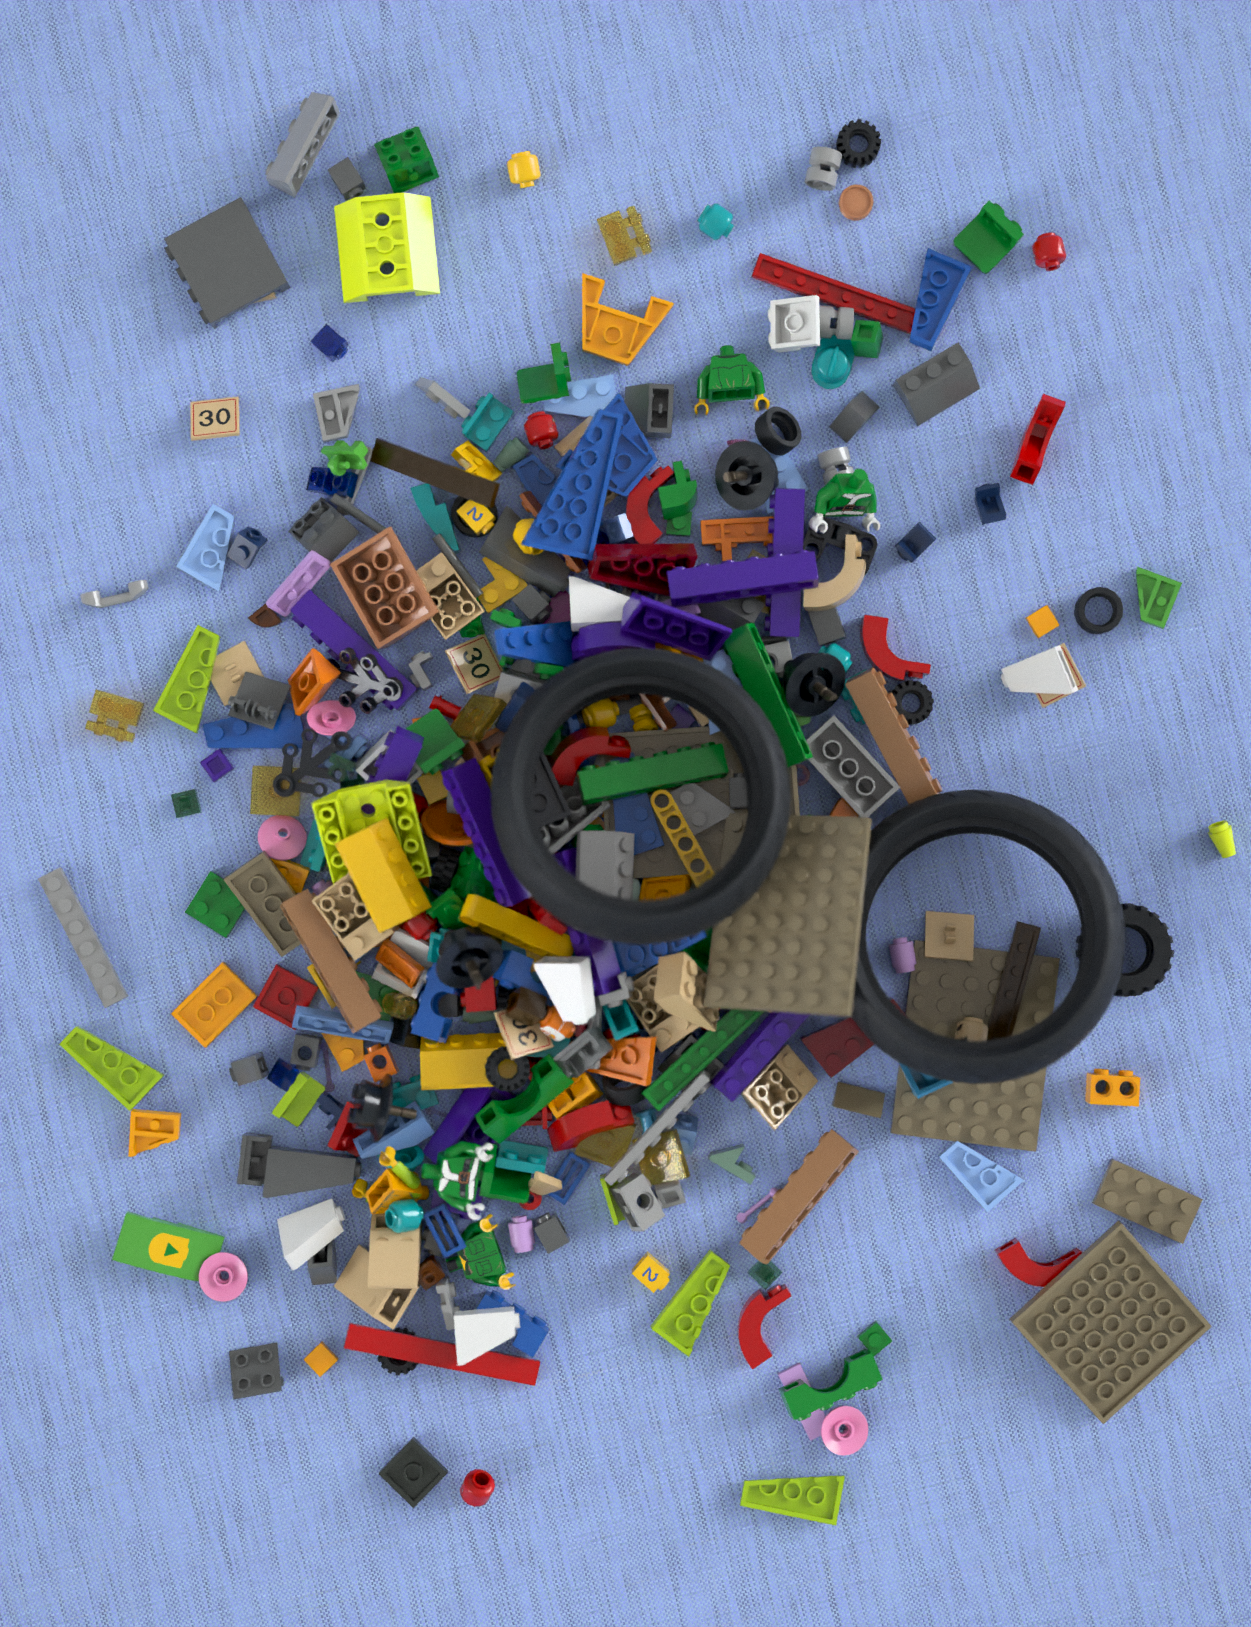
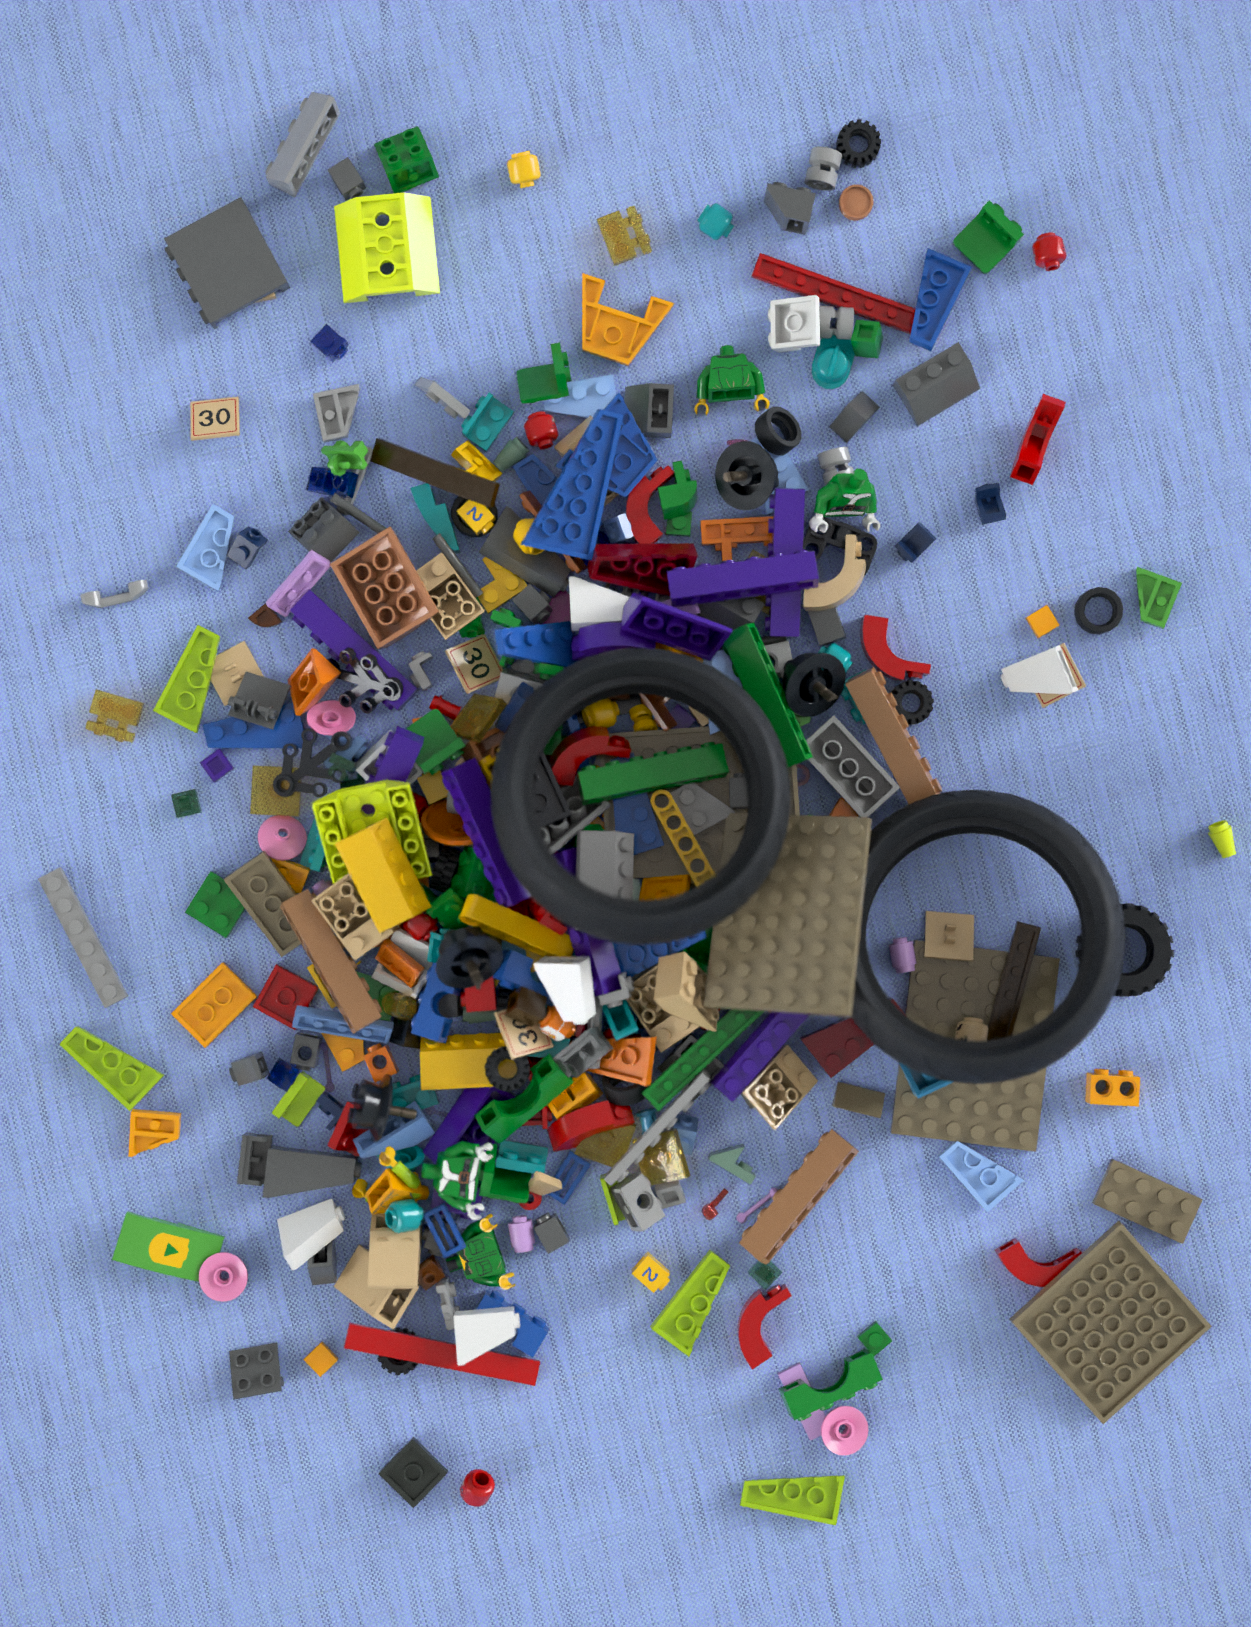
none -> clear red hand [702,1188,728,1220]
none -> dark grey slope [764,182,816,235]

